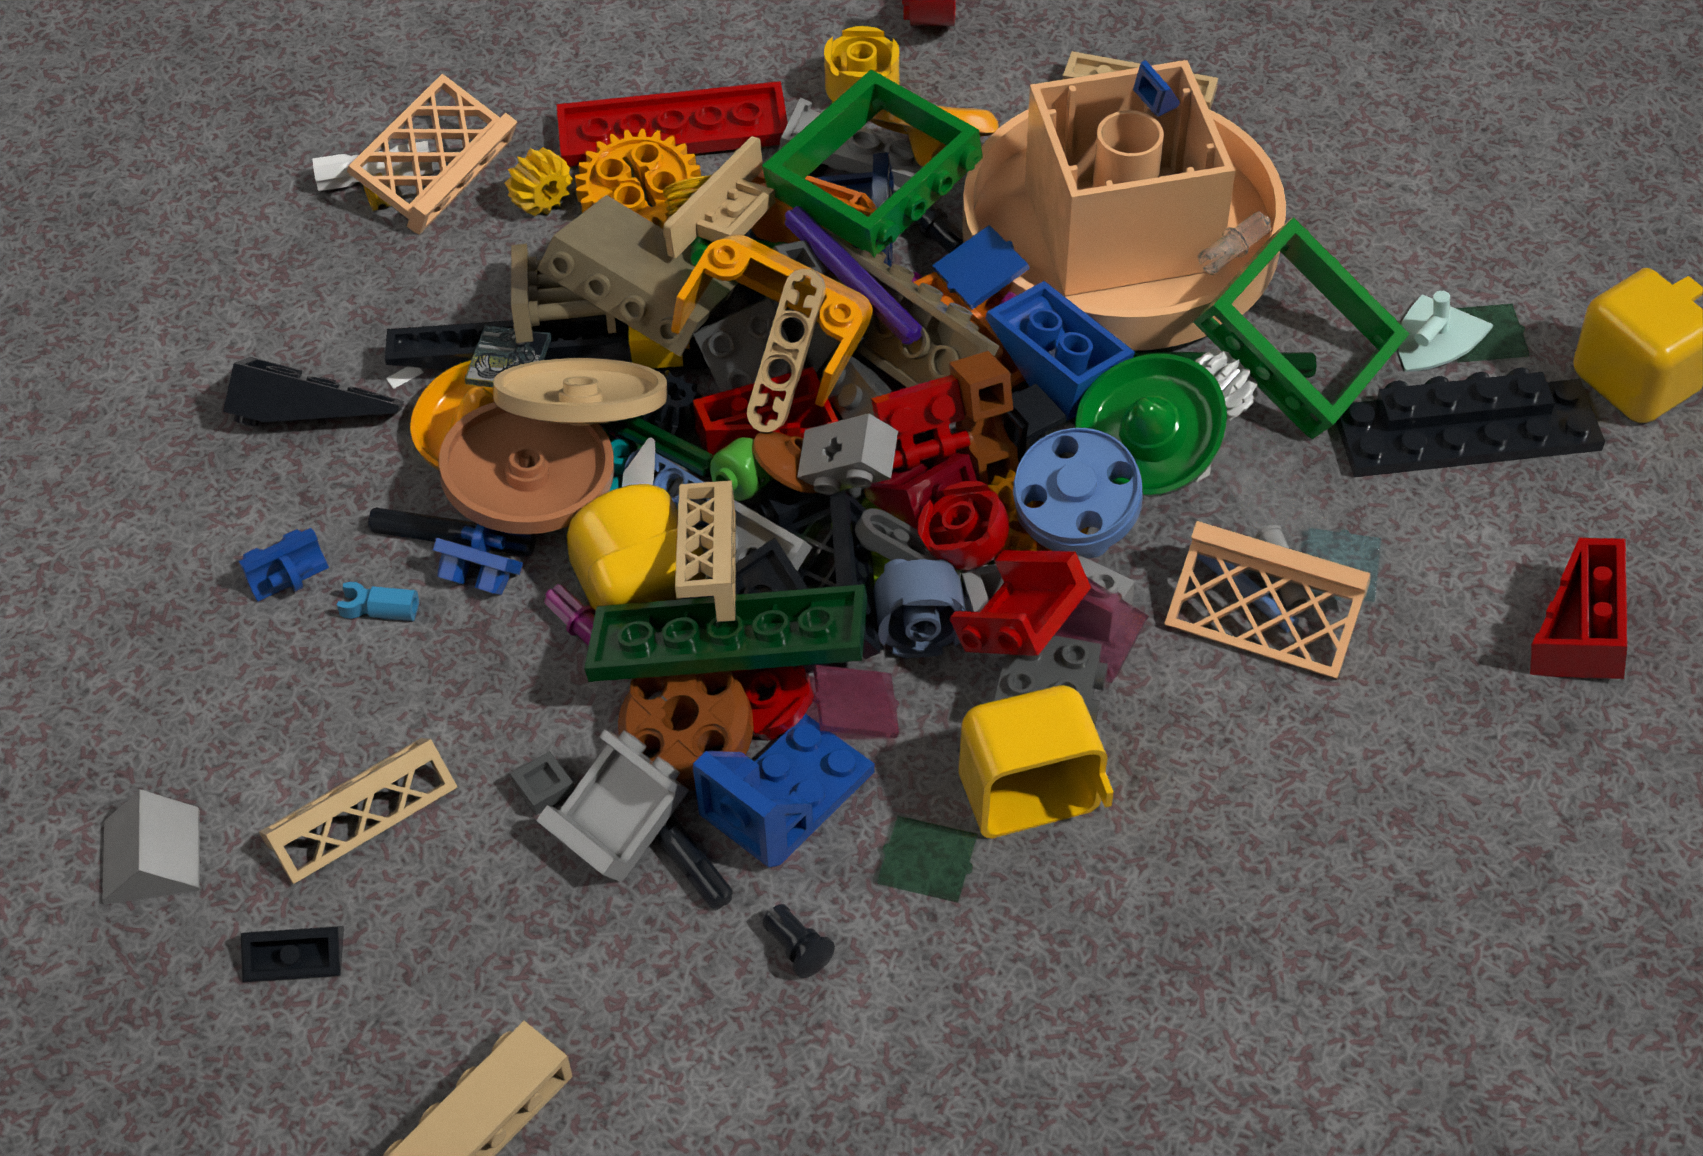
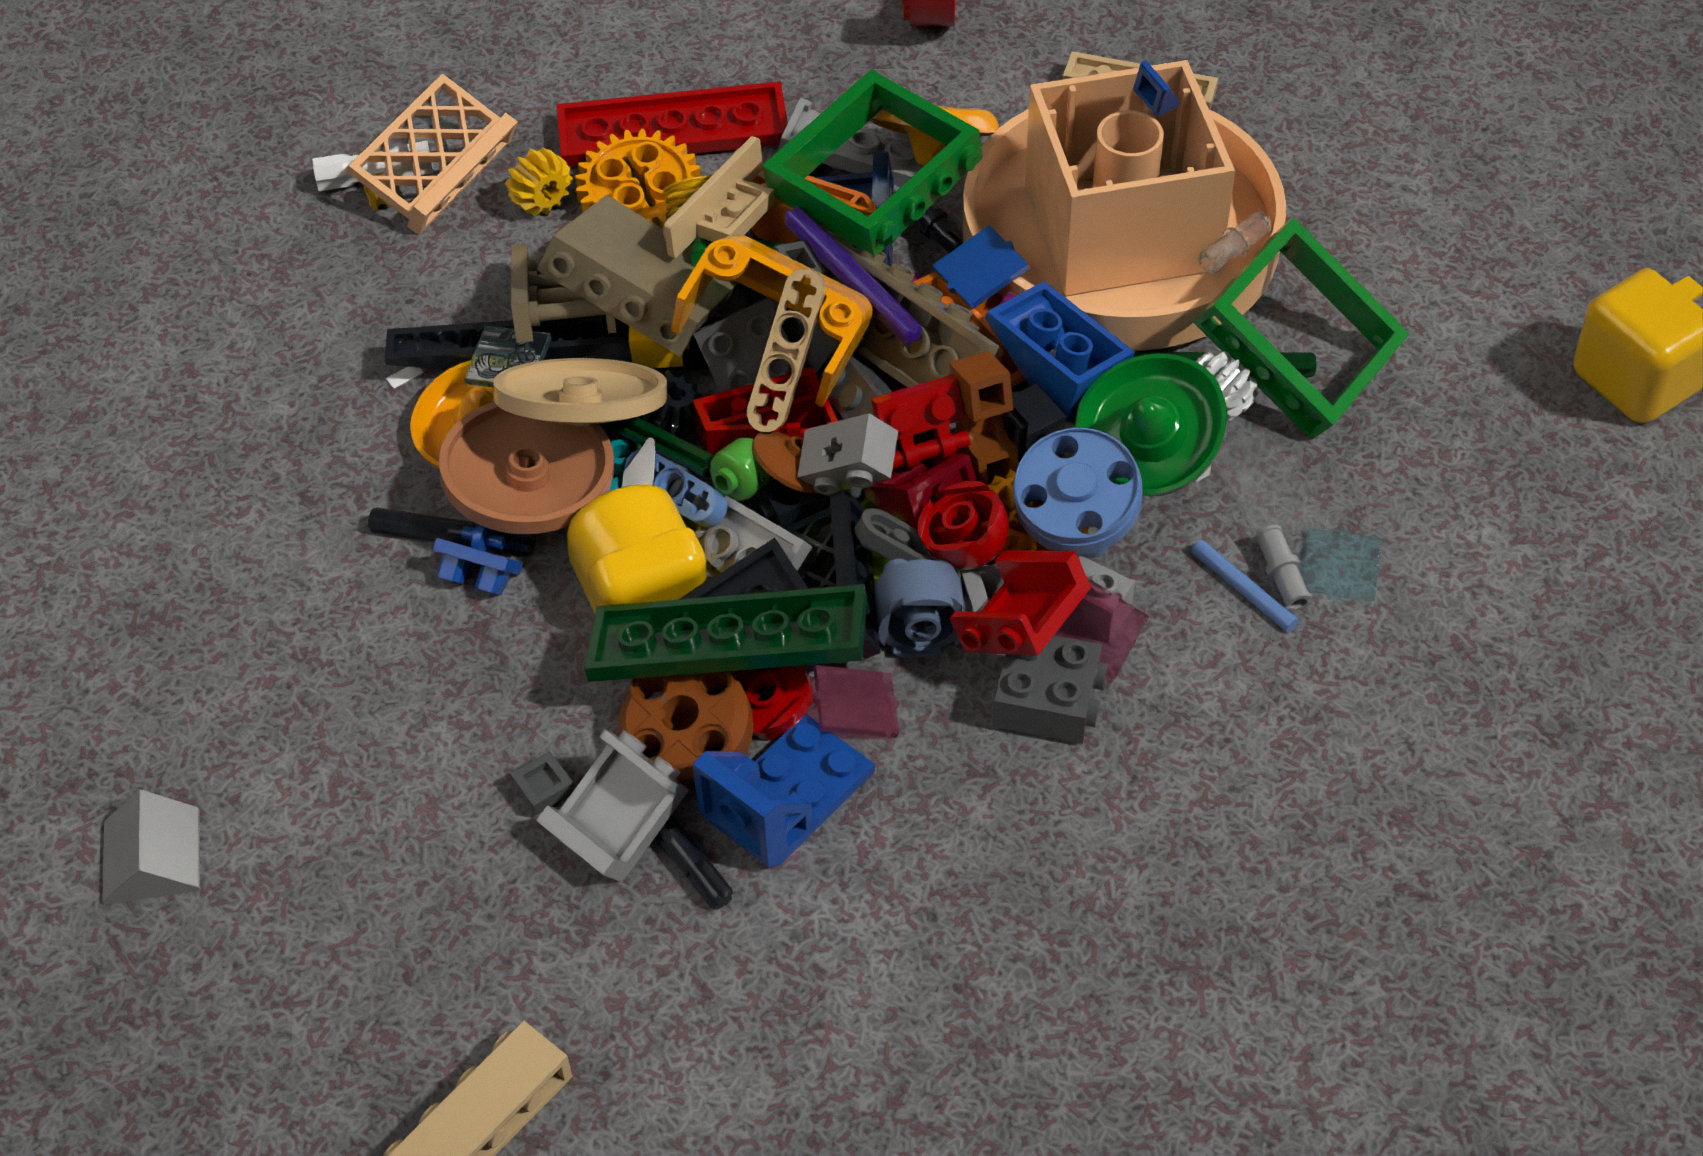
black wedge [223,357,404,426] -> none
blue hips [239,528,329,602] -> none
black slope [241,926,344,982] -> none
tan fence [259,738,457,884] -> none
dark azure bar [337,582,419,621] -> none
magenta axle [544,584,596,646] -> none
tan fence [675,480,736,622] -> none
black pin [762,904,835,978] -> none
yellow brick [824,26,900,103] -> none
clear green piece [877,816,978,903] -> none
yellow piece [959,685,1114,839] -> none
light nougat fence [1164,521,1370,679] -> none
black plate [1336,367,1605,478] -> none
light aqua shield [1398,291,1493,372] -> none
clear green piece [1456,303,1529,363] -> none
red wedge [1530,538,1627,679] -> none

